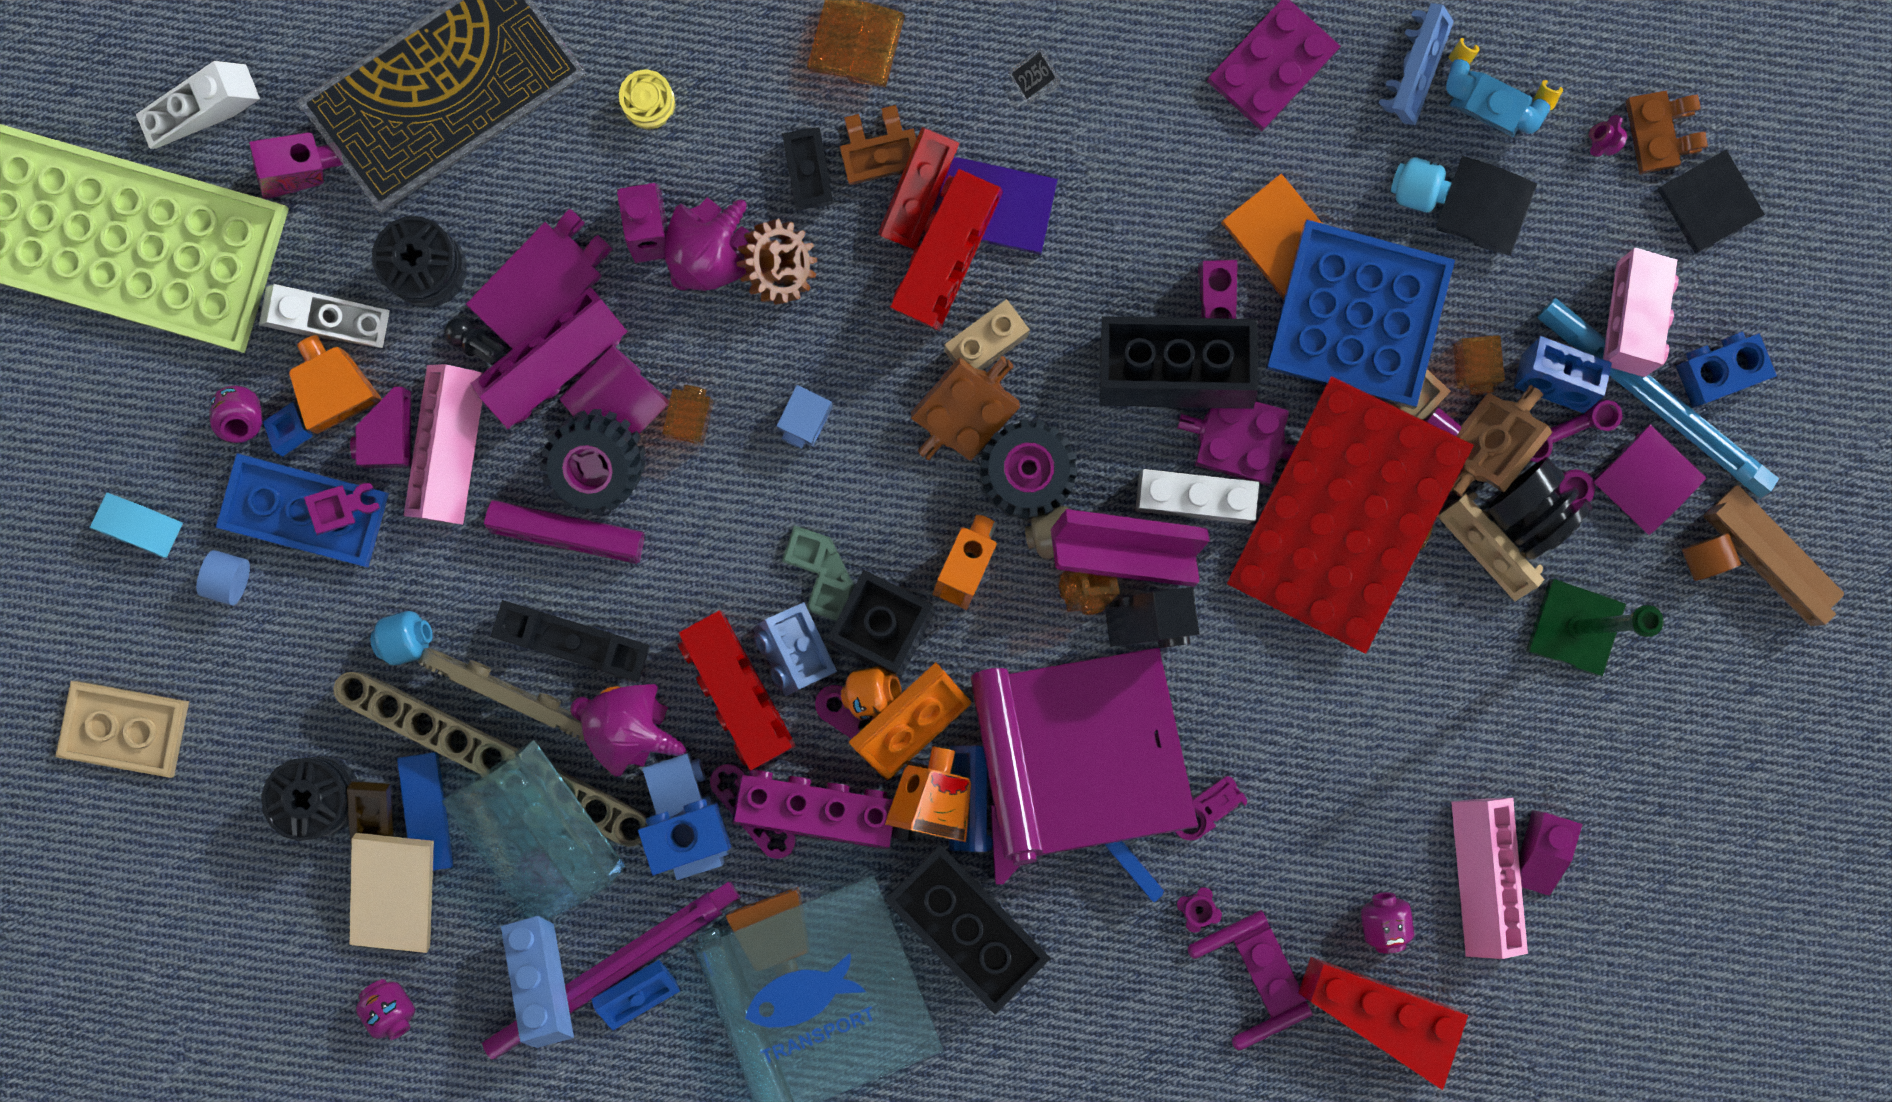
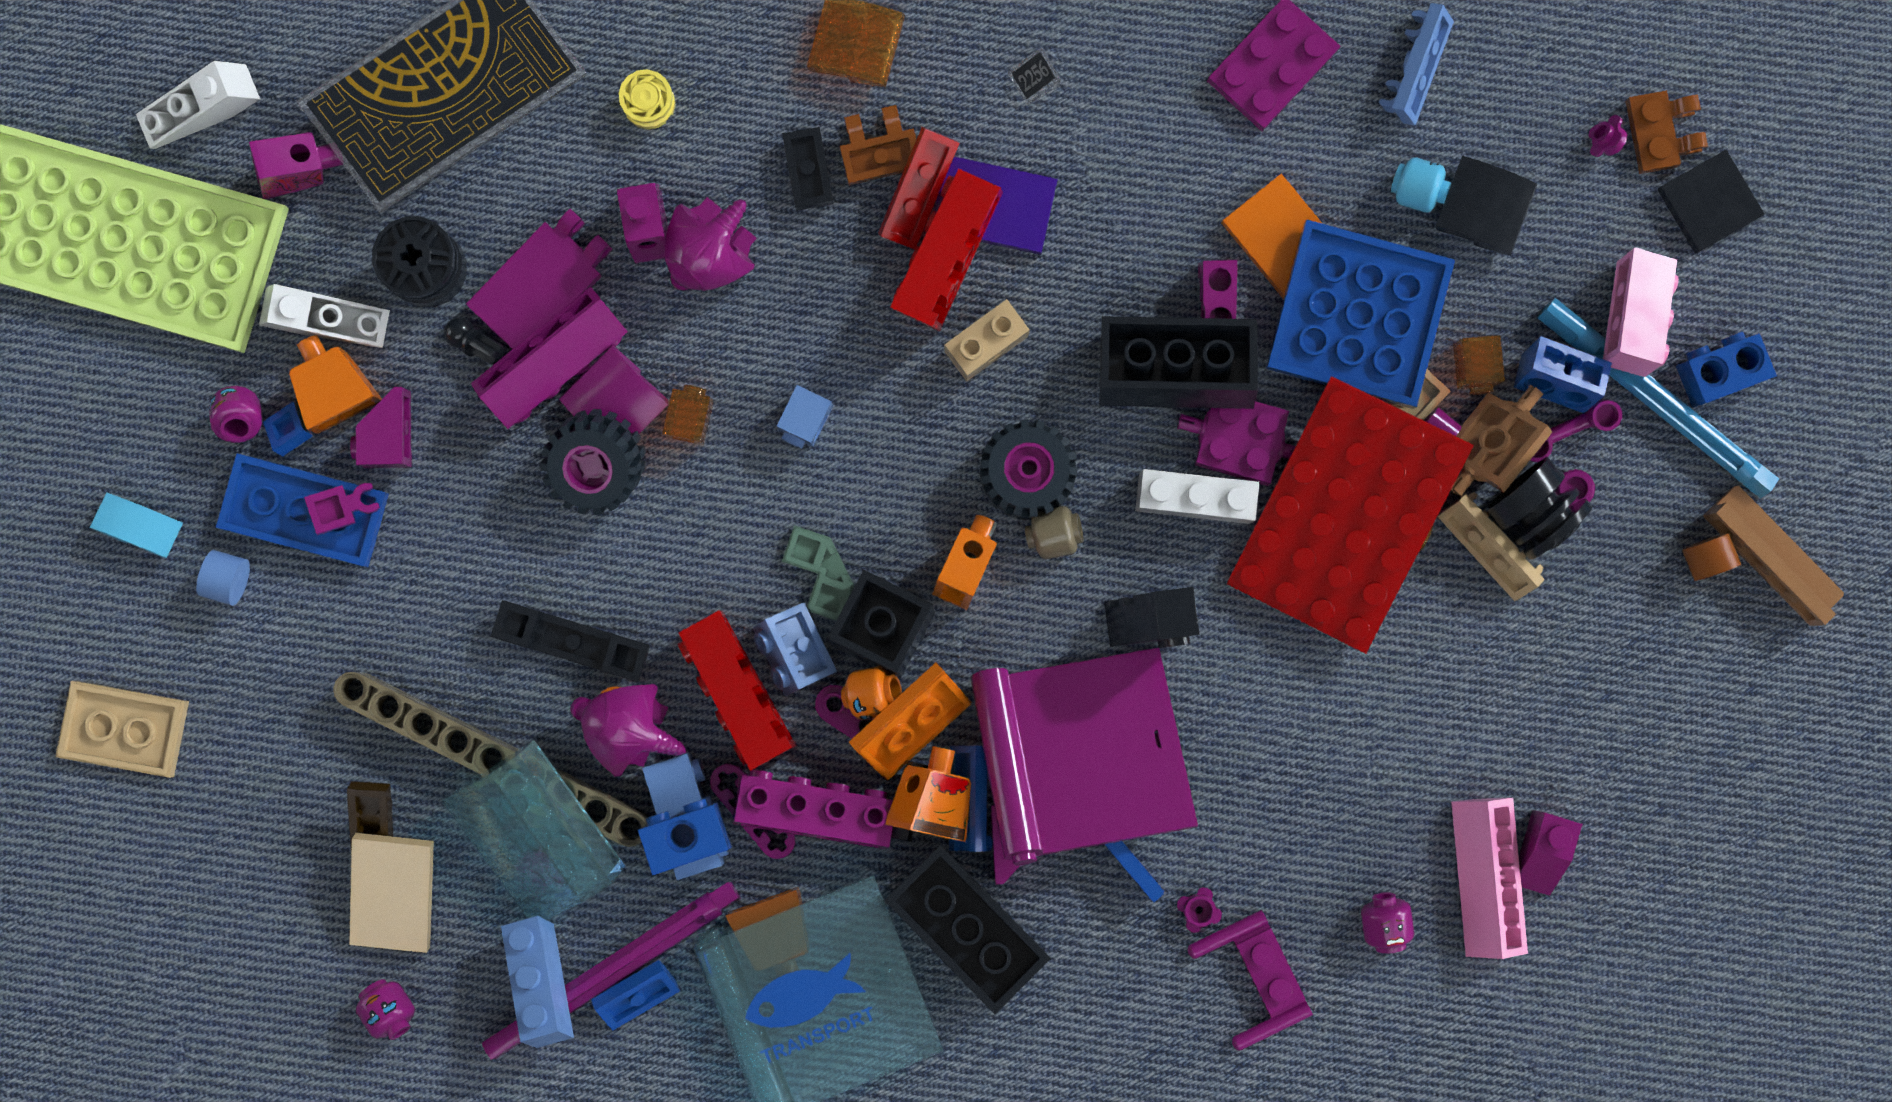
black wheel [261,756,359,841] -> none
dark azure head [370,611,433,666] -> none
blue tile [397,752,454,870] -> none
bright pink brick [404,364,483,525] -> none
dark tan piece [418,648,585,741] -> none
magenta brick [484,500,645,564] -> none
dark orange gear [736,219,817,305] -> none
dark orange plate [911,356,1020,461] -> none
magenta panel [1051,509,1209,587] -> none
clear orange brick [1059,571,1120,615] -> none
magenta piece [1175,776,1247,841] -> none
red wedge [1298,957,1468,1090] -> none
dark azure torso [1446,38,1563,138] -> none
dark green tile [1526,579,1664,677] -> none
magenta slope [1593,424,1706,536] -> none

